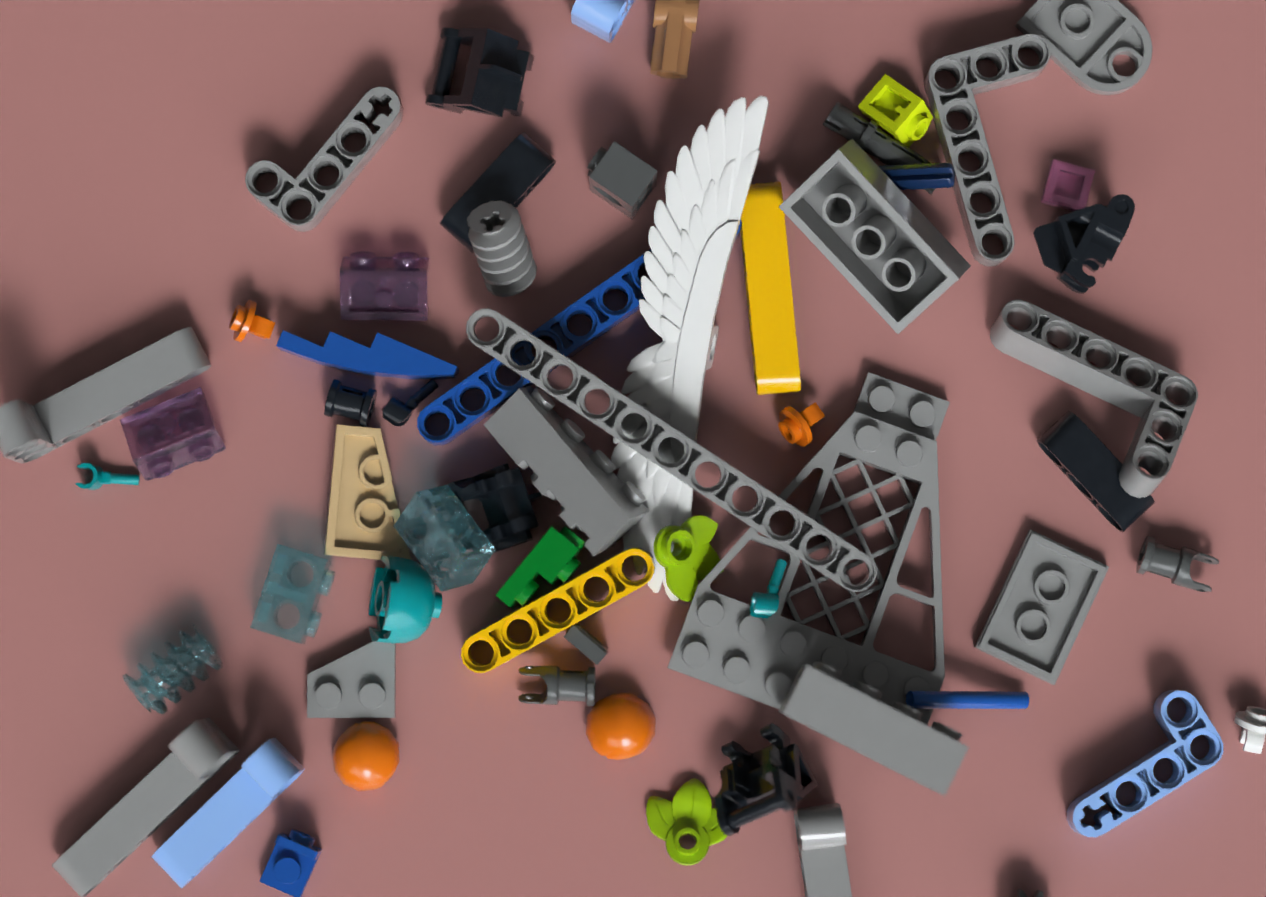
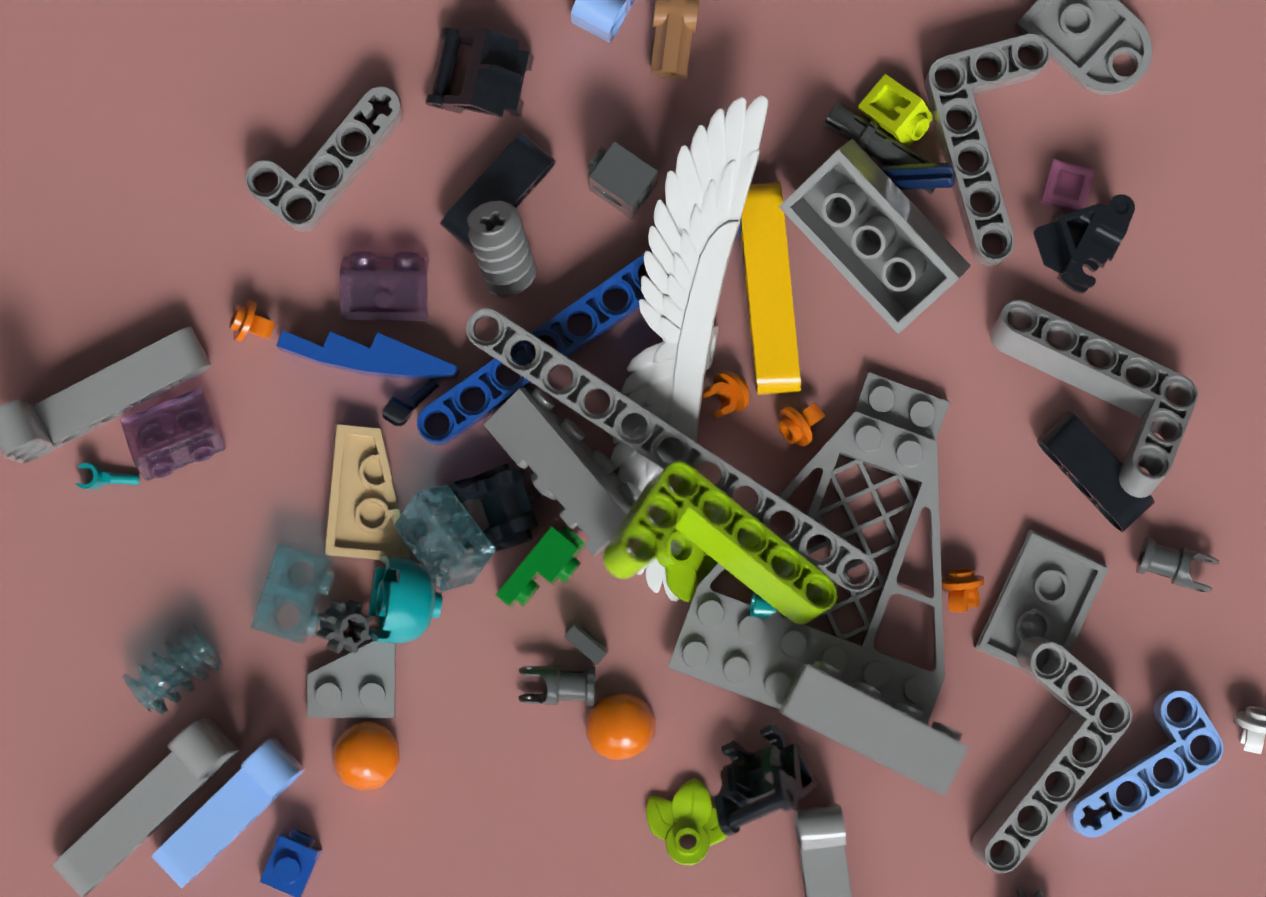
black bush [324,379,377,427] -> none
yellow beam [461,547,655,673] -> none
blue bar [906,691,1029,709] -> none
none -> dark grey gear [316,599,372,653]
none -> lime beam [603,462,837,624]
none -> orange plate [702,371,749,418]
none -> orange plate [942,568,984,612]
none -> light grey beam [971,636,1132,873]

